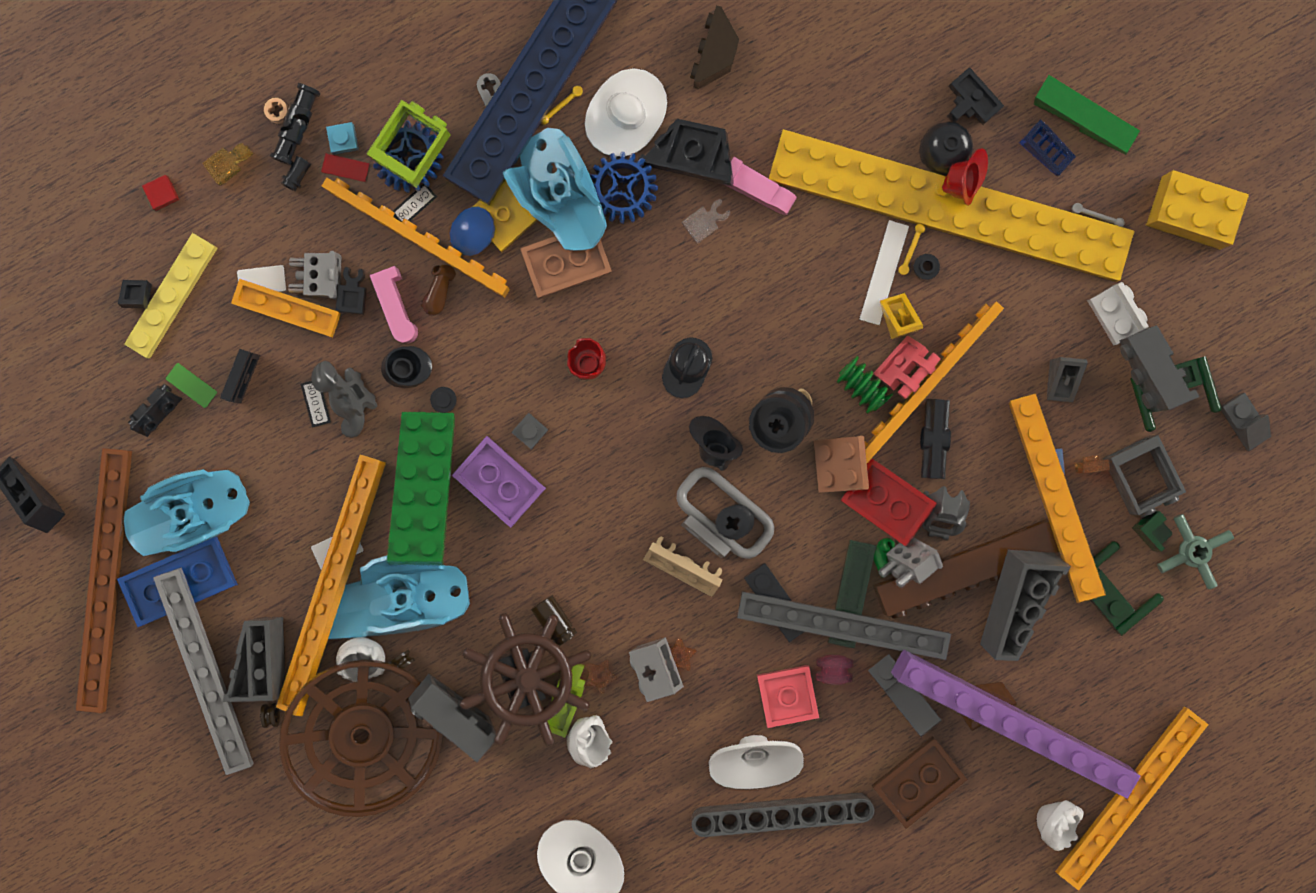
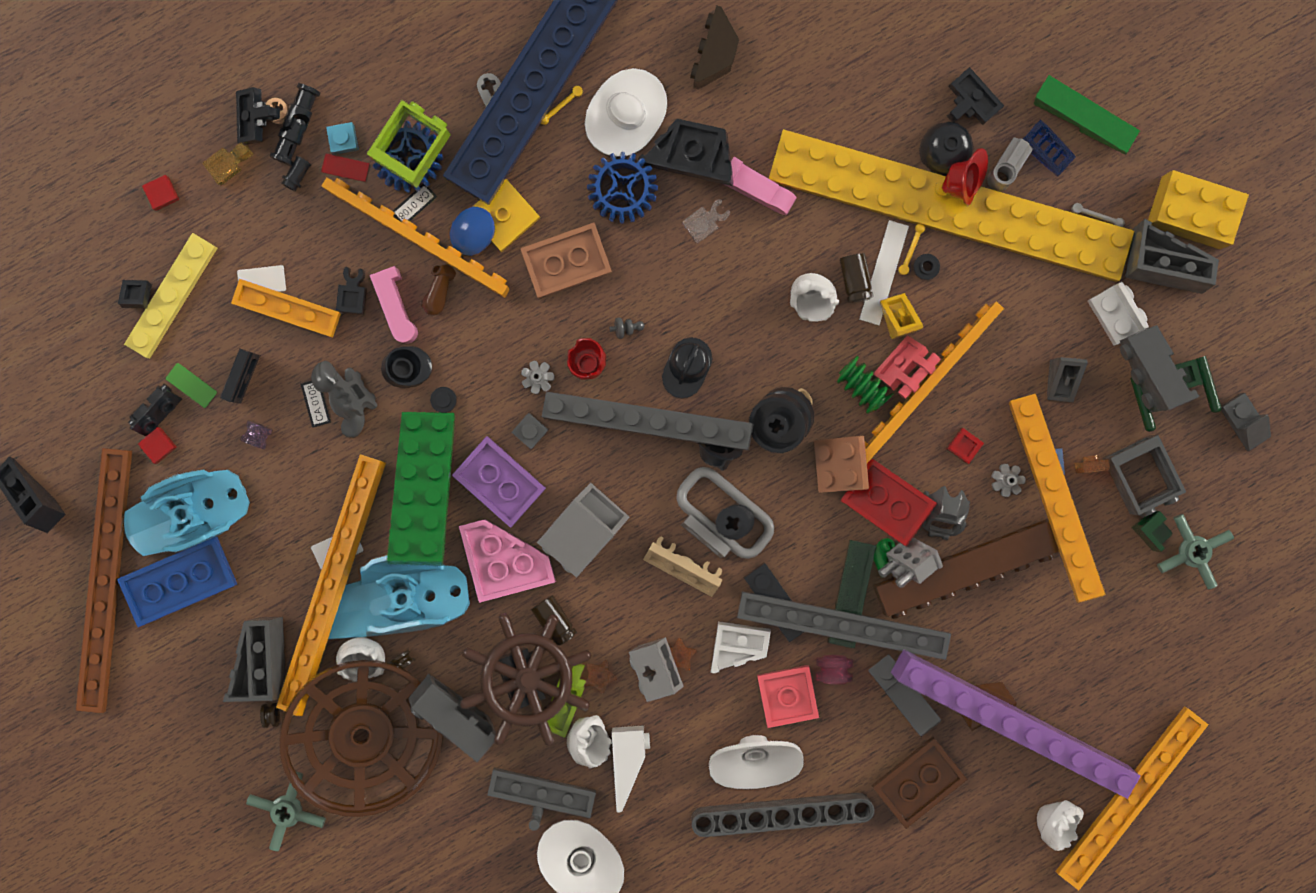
light grey plate [153,567,254,775] -> none
light grey piece [288,251,341,300] -> none
medium azure piece [503,128,607,251] -> none
black piece [920,399,951,479] -> none
dark grey wedge [980,550,1071,661] -> none
dark green plate [1090,541,1164,636] -> none
none -> red tile [138,427,177,464]
none -> black hinge [236,87,280,145]
none -> wheel [240,420,273,449]
none -> sand green bar [246,772,326,851]
none -> bright pink plate [459,519,556,603]
none -> dark grey plate [487,767,596,831]
none -> light grey plant [521,361,555,394]
none -> light grey slope [537,483,629,578]
none -> dark grey plate [542,392,753,451]
none -> dark grey hair [609,317,644,339]
none -> white slope [612,726,650,812]
none -> white wing [711,621,771,673]
none -> white hair [790,273,839,322]
none -> dark brown piece [839,253,874,303]
none -> red tile [946,428,984,464]
none -> light grey piece [987,137,1033,191]
none -> light grey plant [991,464,1025,497]
none -> dark grey wedge [1126,219,1219,294]

